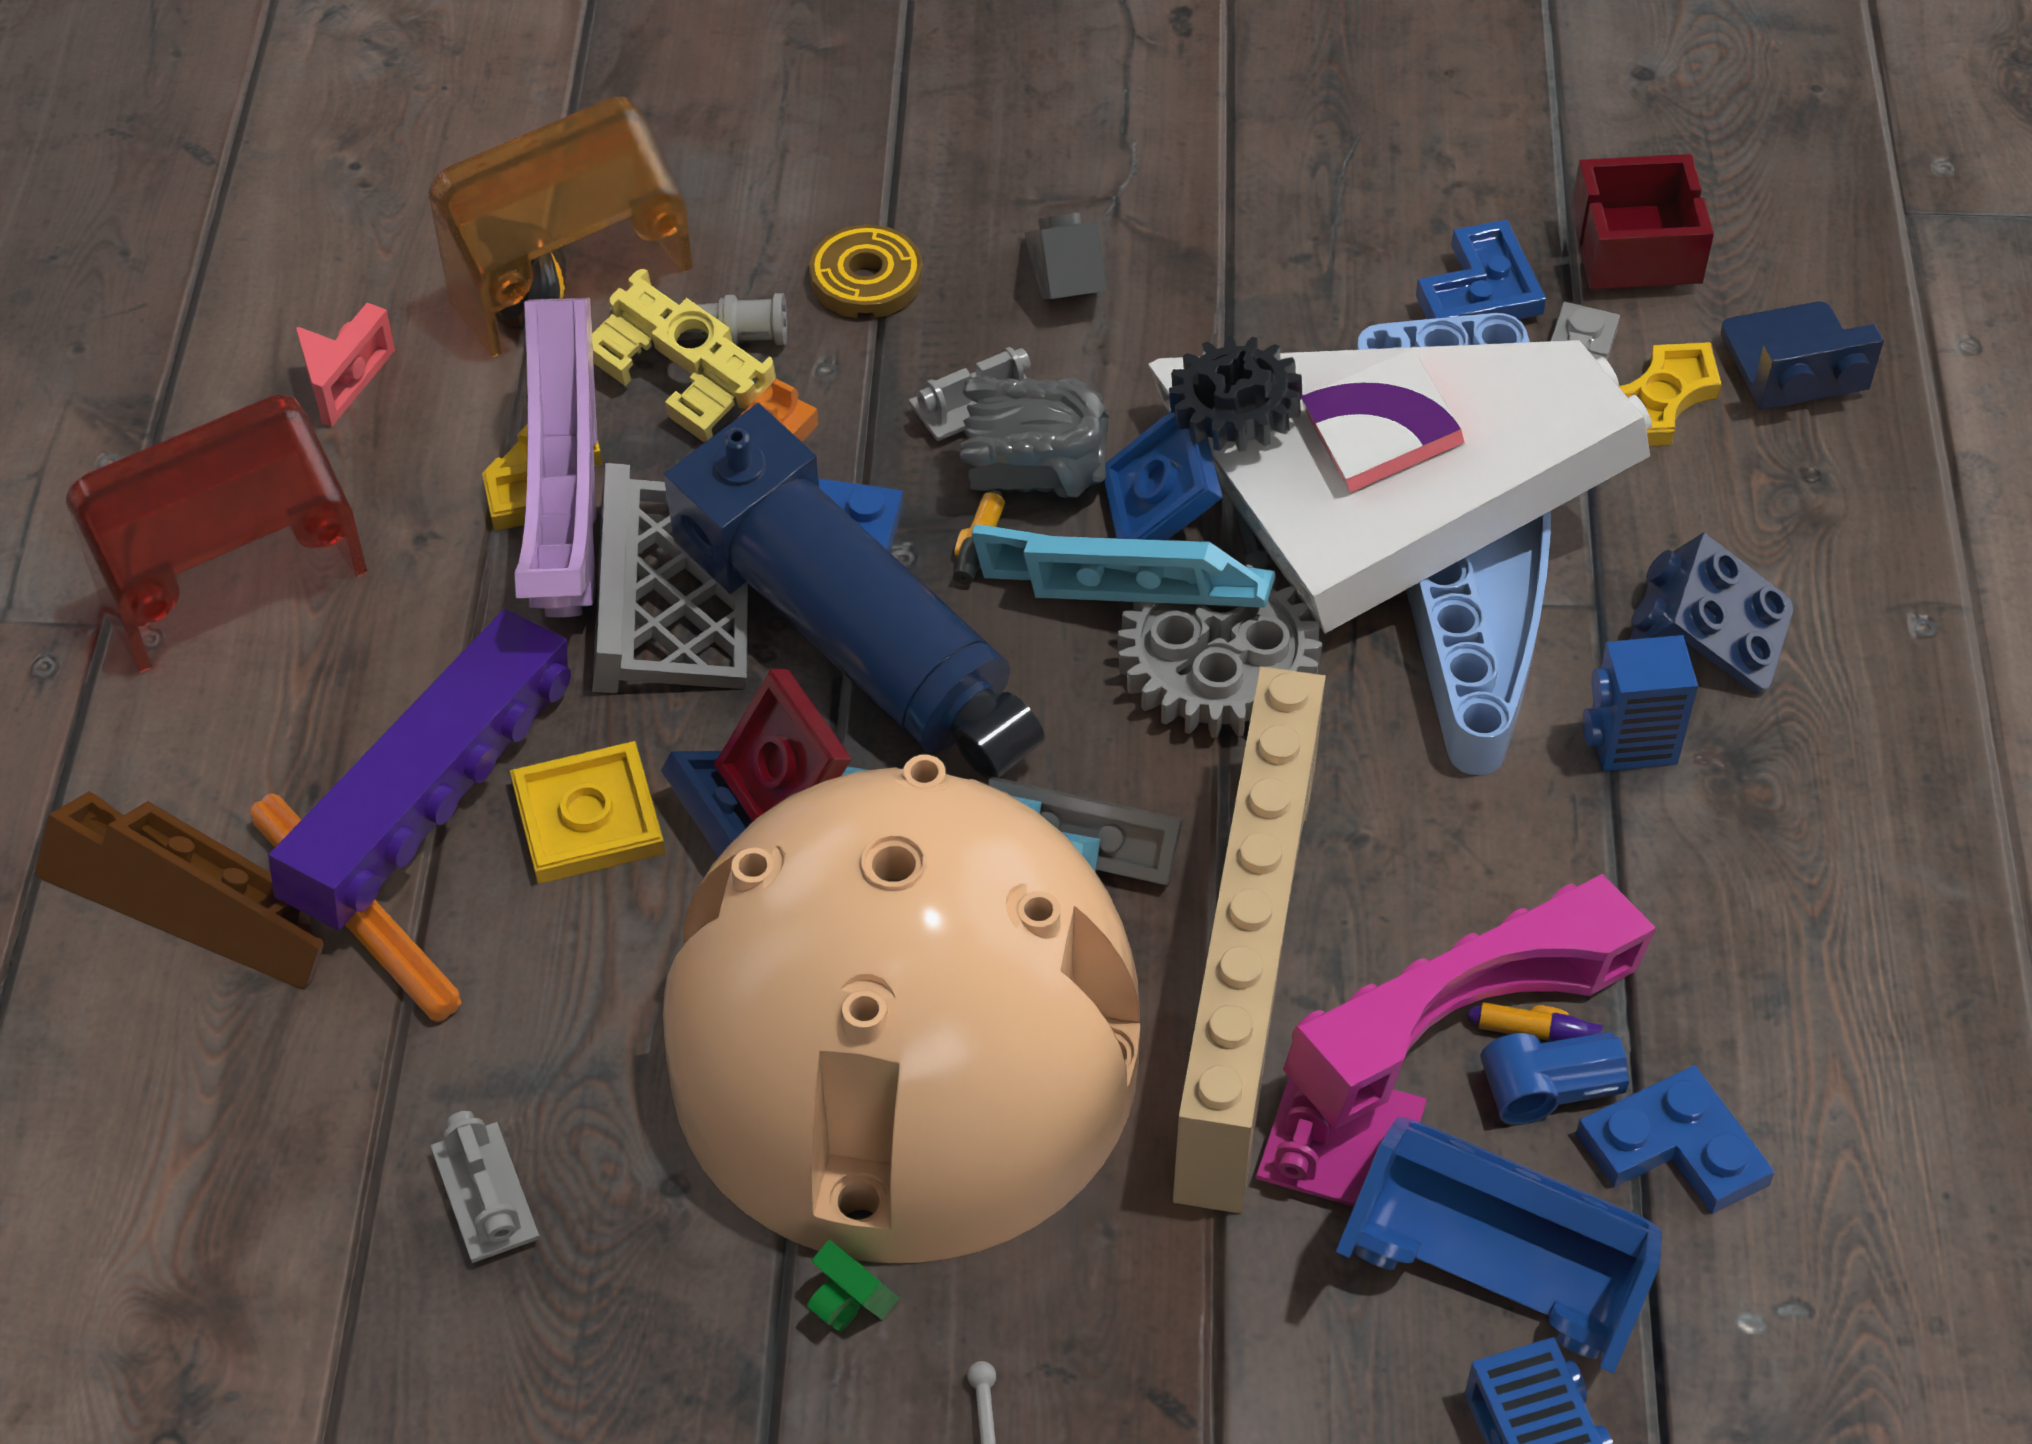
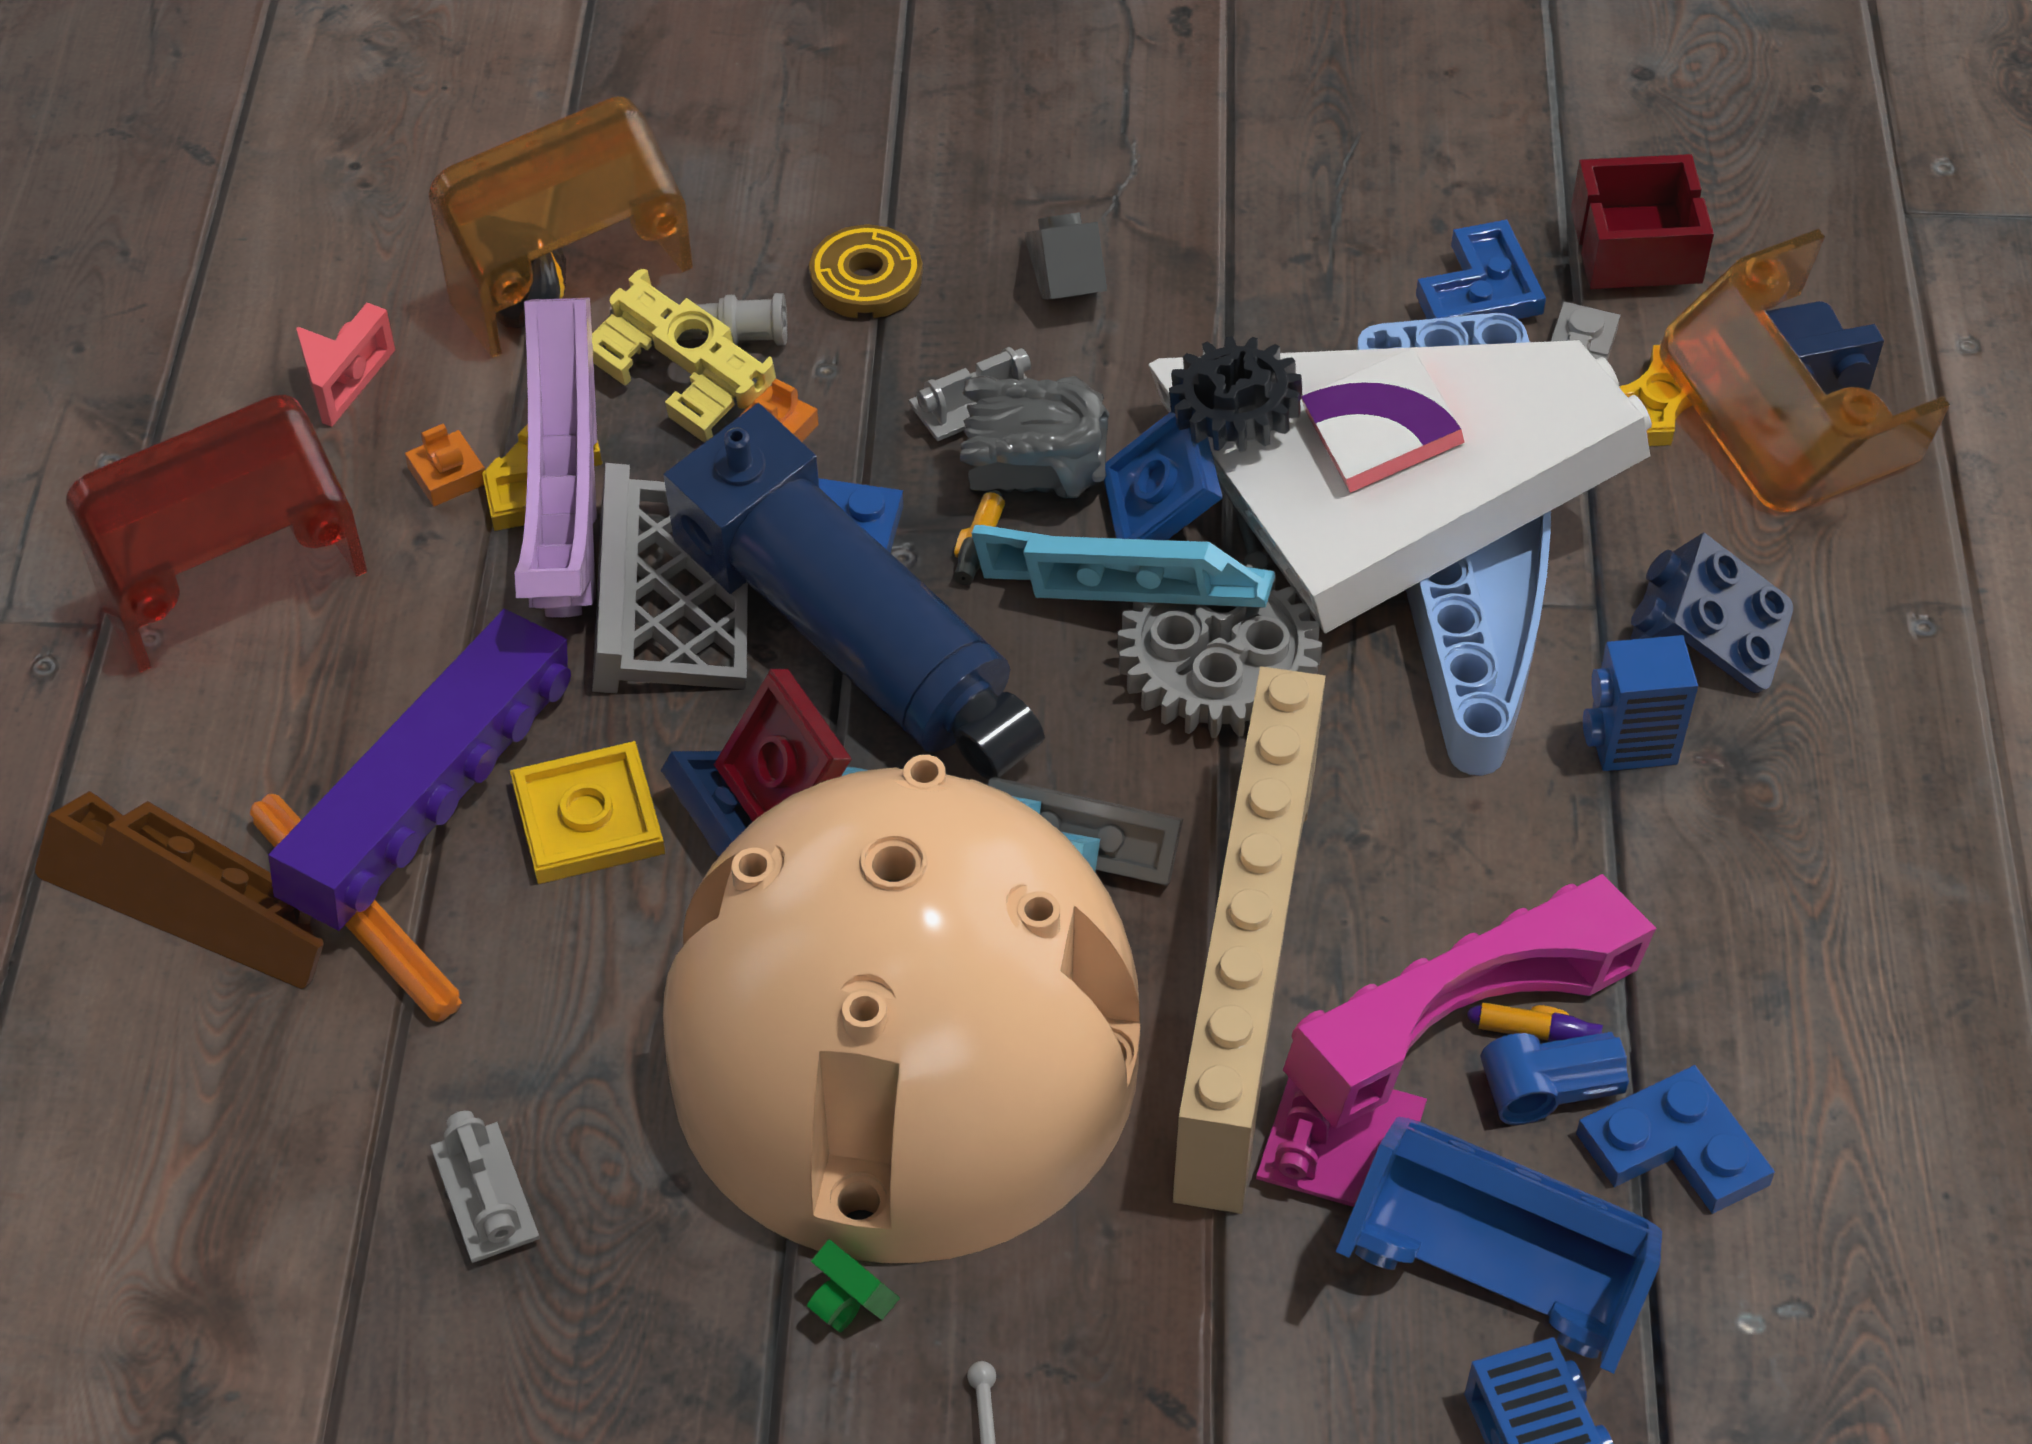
none -> orange tile [405,424,485,507]
none -> clear orange windscreen [1659,229,1950,512]

